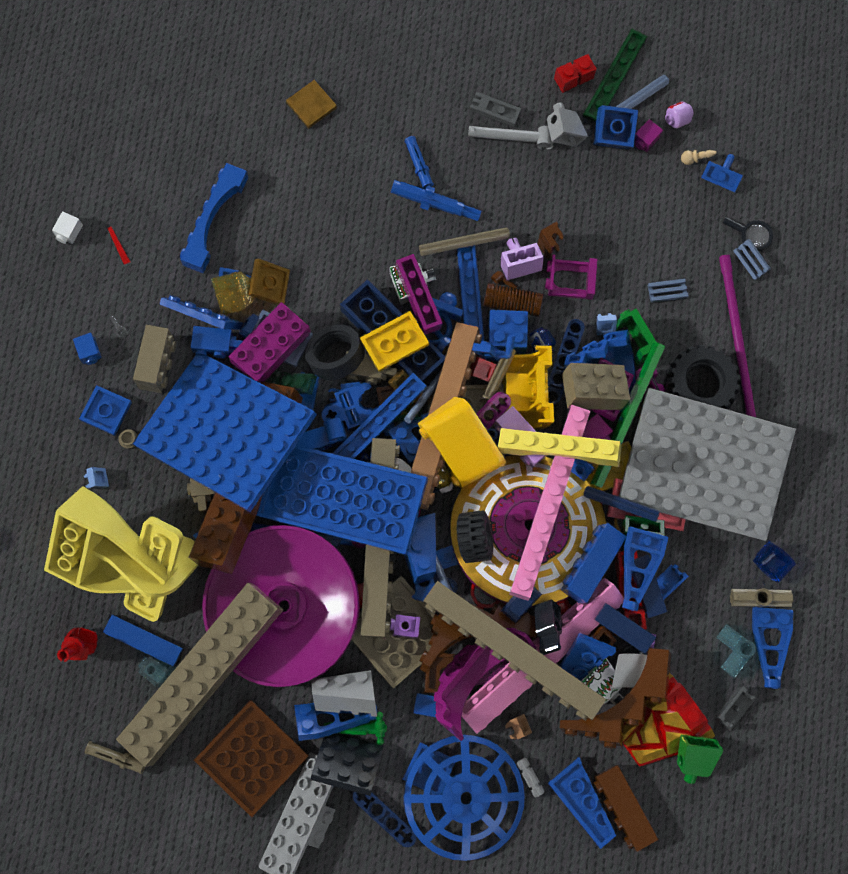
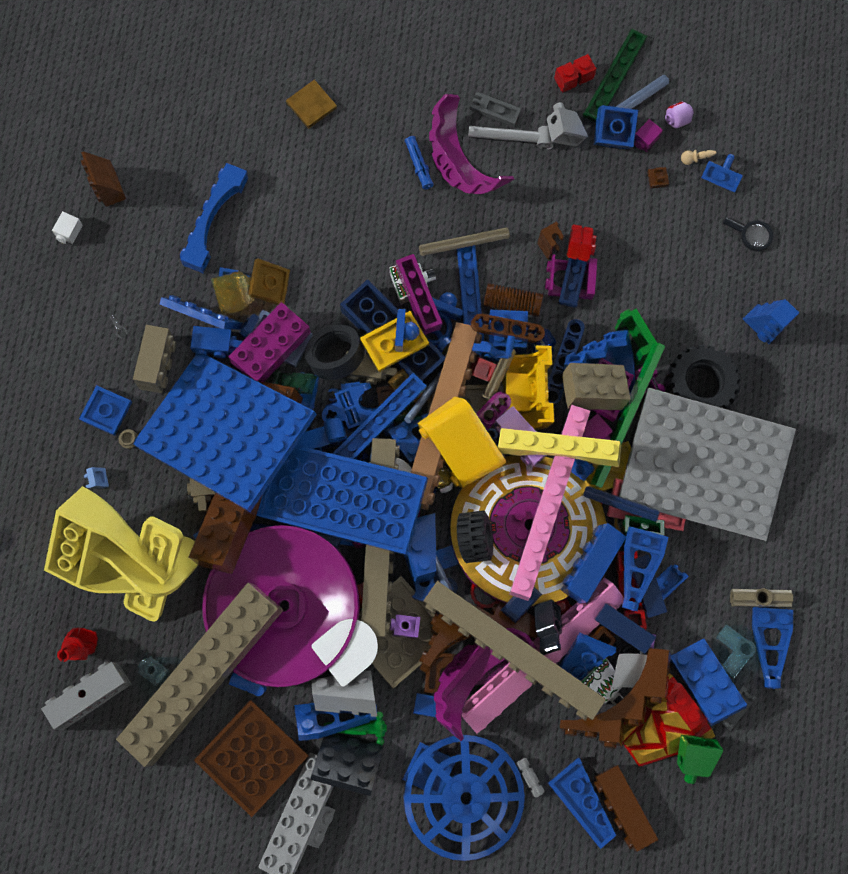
blue brick [73,333,102,365] -> none
dark tan pin [85,741,145,774] -> none
blue tile [103,615,183,667] -> none
red sticker [107,227,130,265] -> none
dark blue beam [353,792,416,847] -> none
blue piece [390,180,481,221] -> none
reddish brown hand [491,271,517,290] -> none
lavender brick [501,238,543,280] -> none
medium nougat tile [505,714,532,739] -> none
medium blue tile [596,313,617,335] -> none
sand blue tile [648,279,688,303] -> none
magenta piece [719,255,756,417] -> none
sand blue tile [733,239,771,280] -> none
clear blue piece [753,540,796,583] -> none
none -> light grey brick [41,661,132,730]
none -> reddish brown slope [80,151,126,207]
none -> blue bar [229,672,267,696]
none -> white sticker [312,619,378,686]
none -> blue tile [395,309,420,352]
none -> magenta windscreen [429,94,515,194]
none -> reddish brown beam [471,314,545,343]
none -> dark blue tile [558,258,587,308]
none -> red brick [567,224,597,261]
none -> reddish brown tile [647,167,669,188]
none -> blue plate [670,639,747,726]
none -> blue wedge [743,299,799,344]

